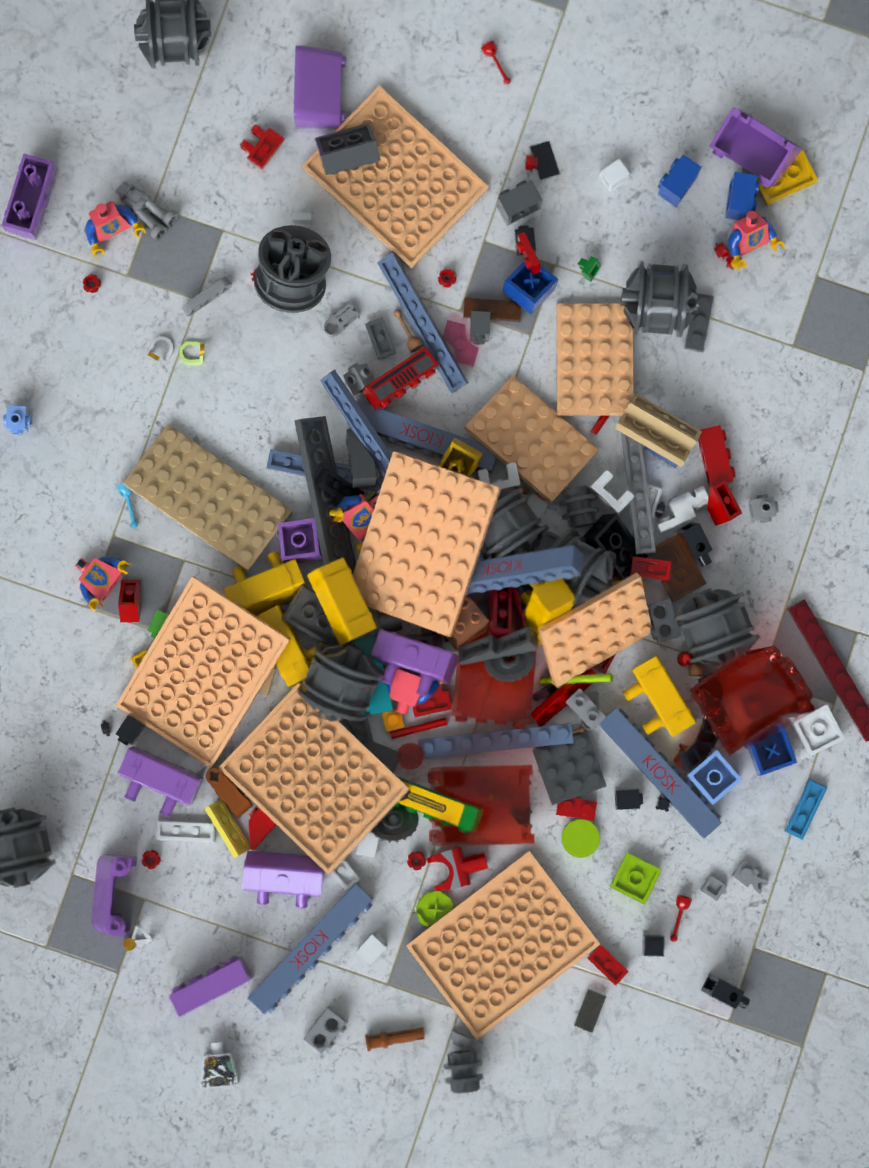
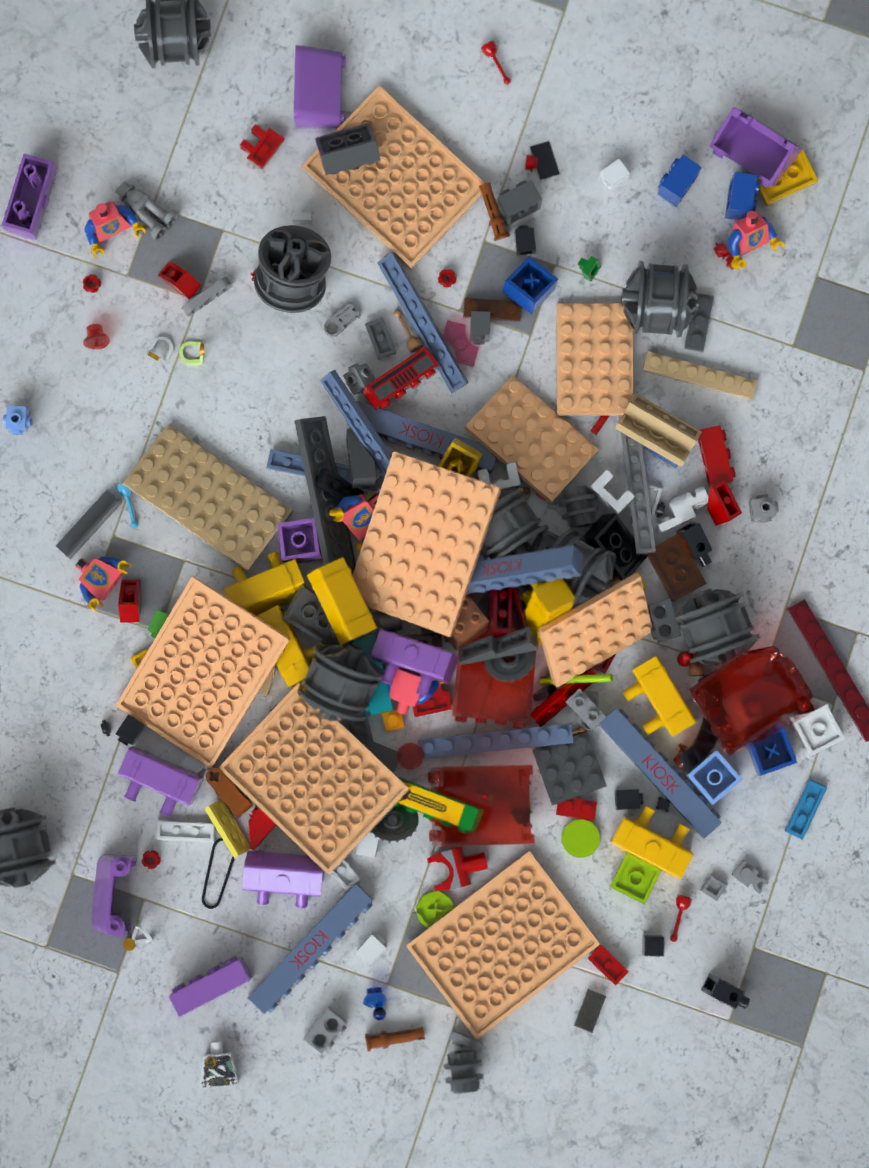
red bar [390,717,448,739] -> none
red plate [407,851,426,870] -> none
red plate [516,232,540,275] -> none
red plate [630,556,671,581] -> none
none -> dark grey panel [56,490,122,559]
none -> clear red piece [83,324,110,350]
none -> red slope [158,261,201,299]
none -> black piece [201,838,234,909]
none -> clear blue animal [363,987,387,1021]
none -> dark orange pin [479,182,510,241]
none -> yellow piece [610,805,694,880]
none -> tan plate [642,351,758,400]

